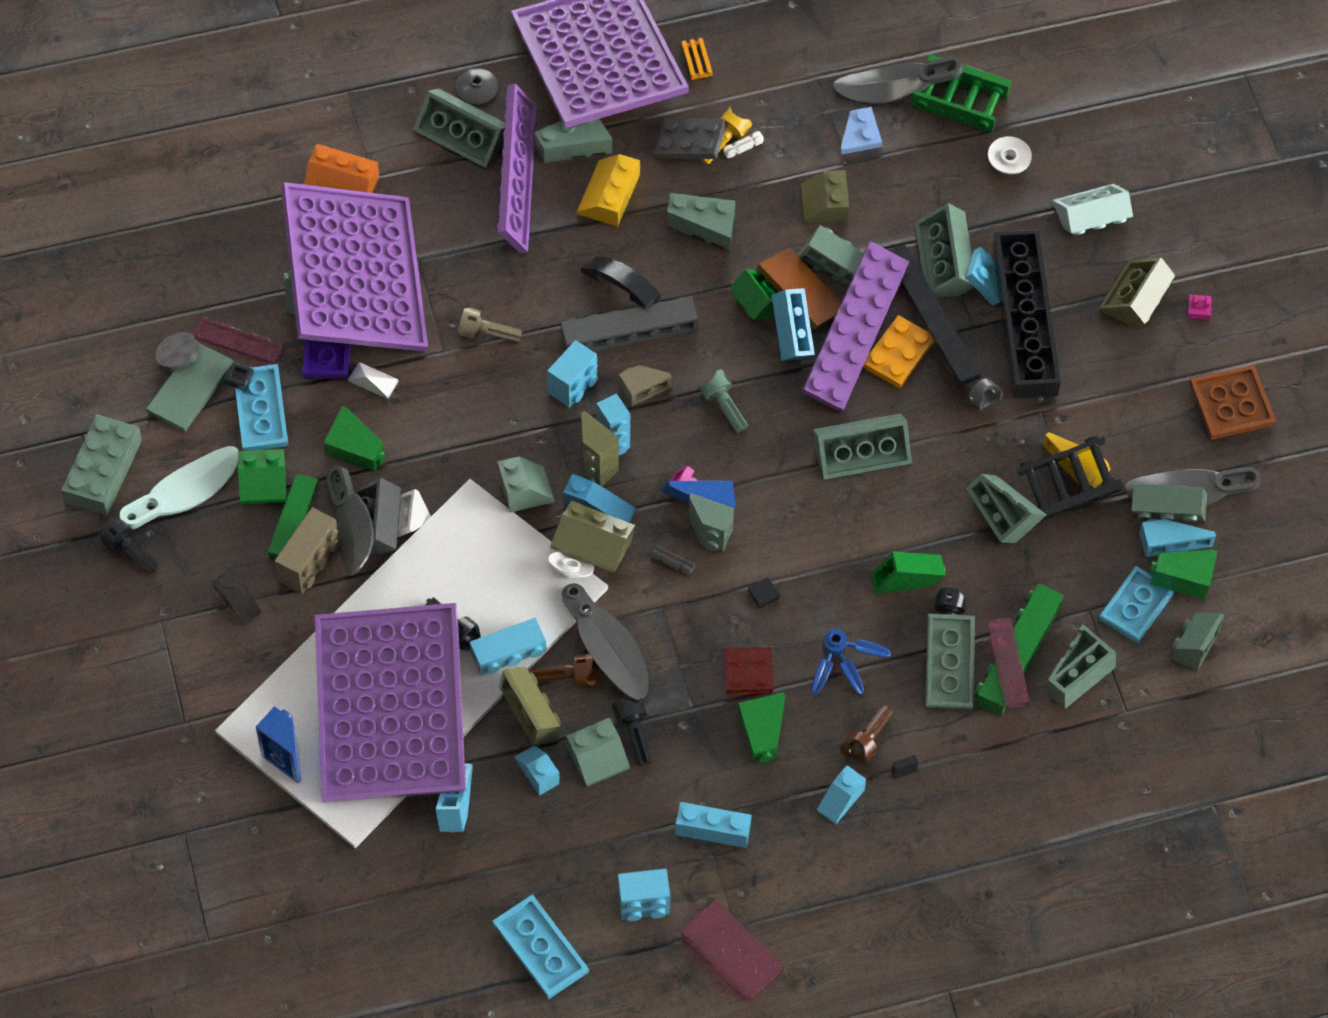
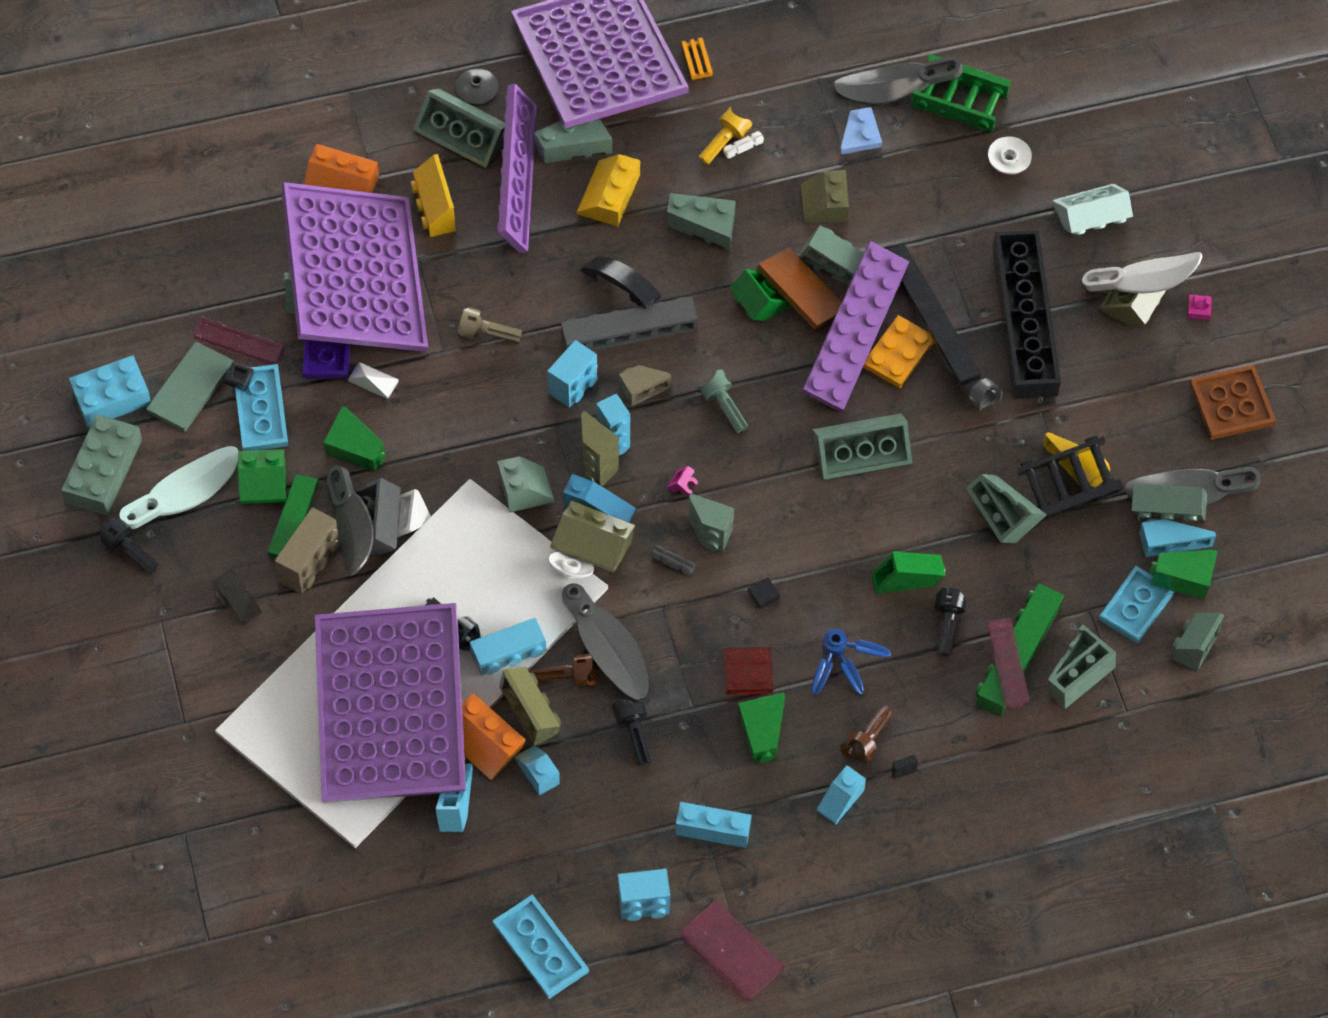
flat silver tile [155,332,200,372] -> none
blue slope [256,706,301,783] -> none
sand green slope [566,718,630,787] -> none
dark grey plate [654,118,727,159] -> none
blue slope [661,481,736,508] -> none
medium azure brick [772,289,815,361] -> none
sand green slope [915,203,975,298] -> none
sand green tile [925,614,975,709] -> none
medium azure wing [966,247,1000,306] -> none
none -> medium azure brick [69,355,151,428]
none -> yellow slope [410,154,456,237]
none -> orange slope [462,693,526,781]
none -> white plant [1082,252,1202,294]

